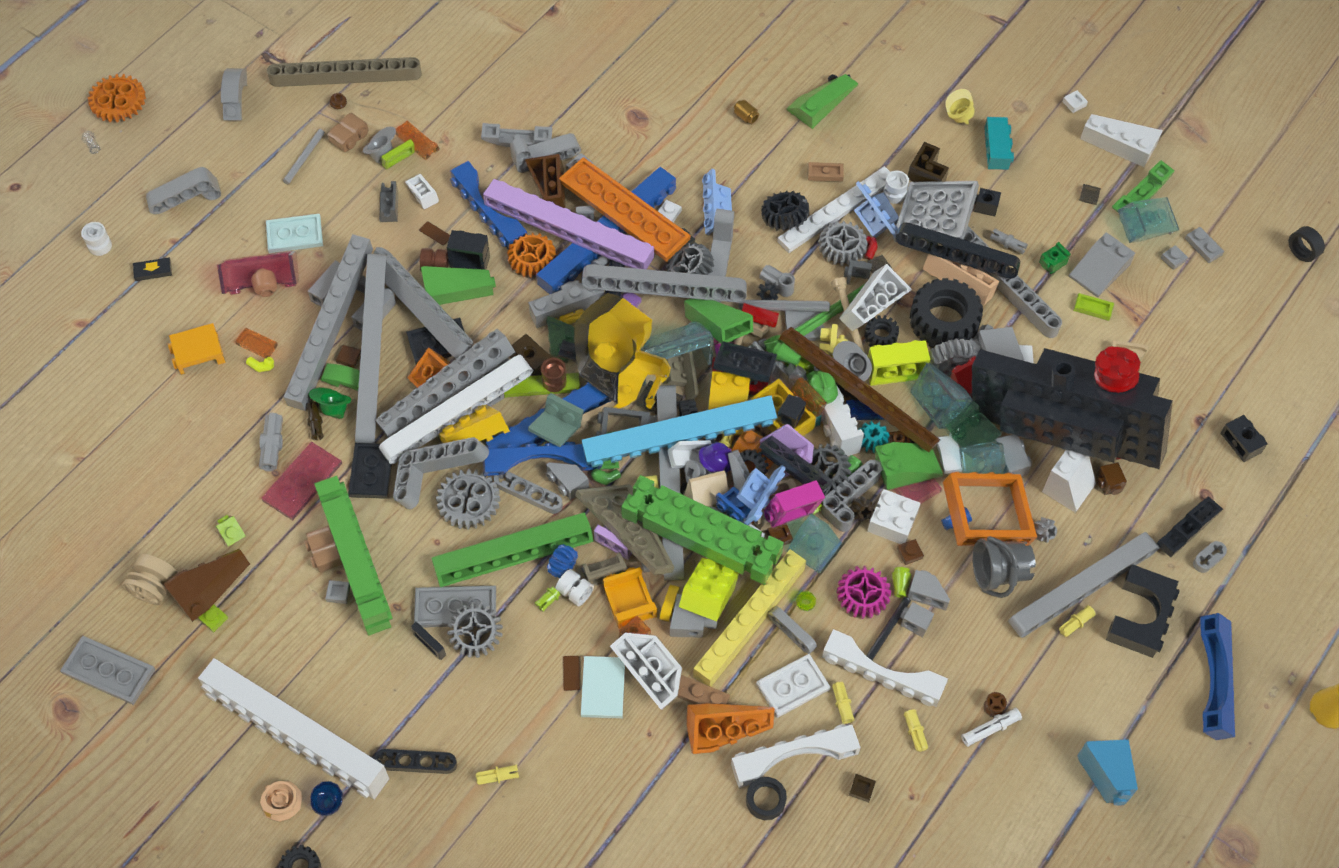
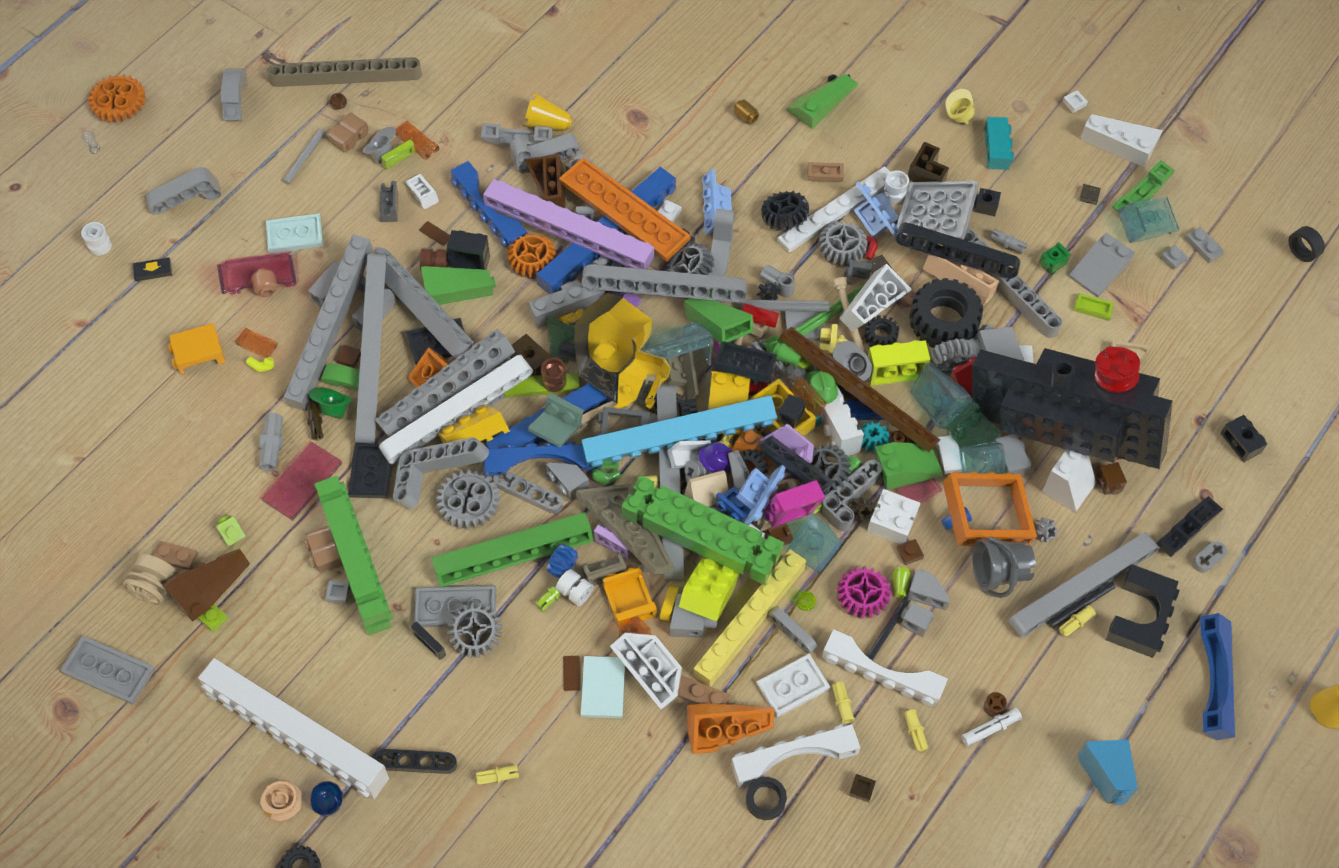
none -> medium nougat plate [153,541,198,570]
none -> yellow cone [523,93,573,131]
none -> black bar [1048,581,1116,628]

